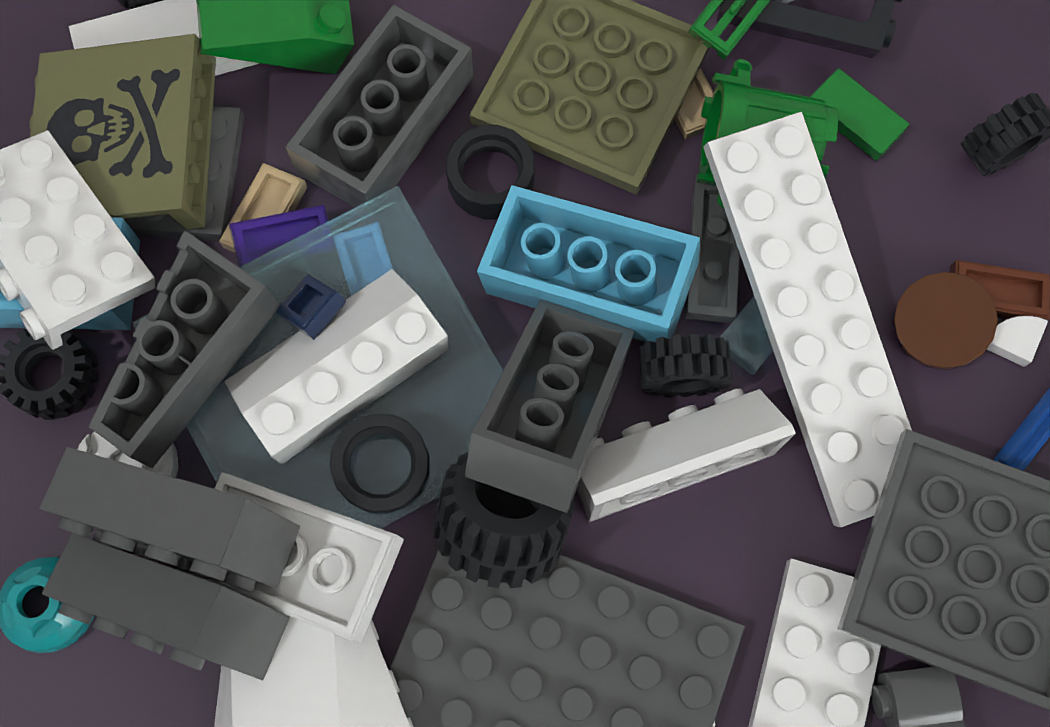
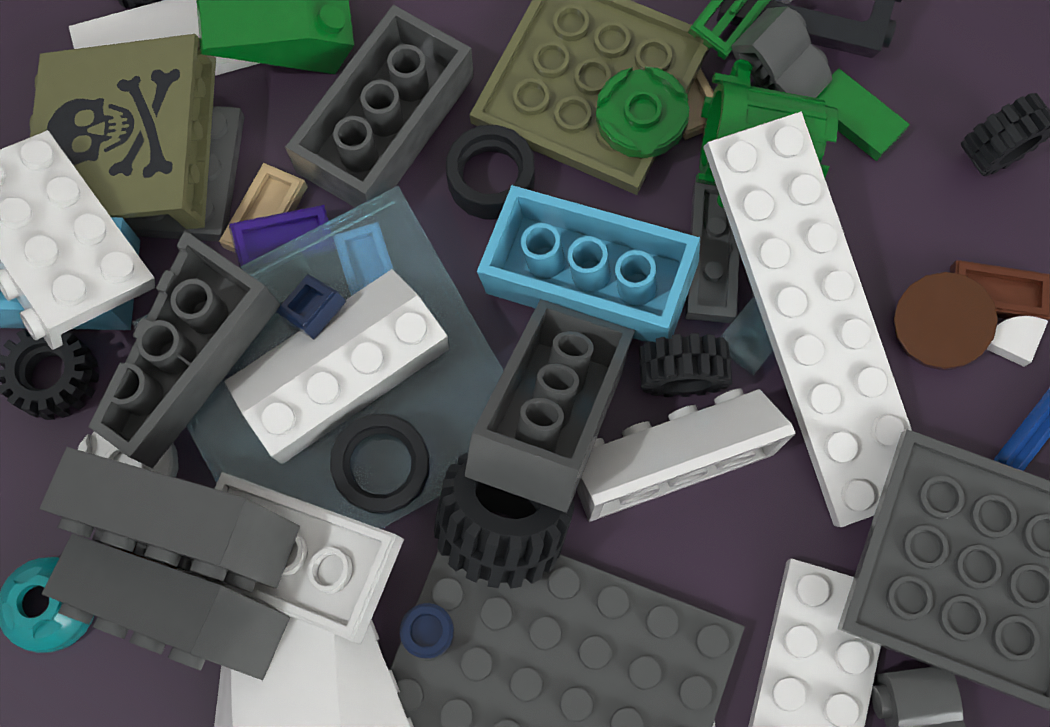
none -> dark blue tile [400,603,454,659]
none -> green tile [596,66,690,158]
none -> dark grey brick [732,6,832,98]

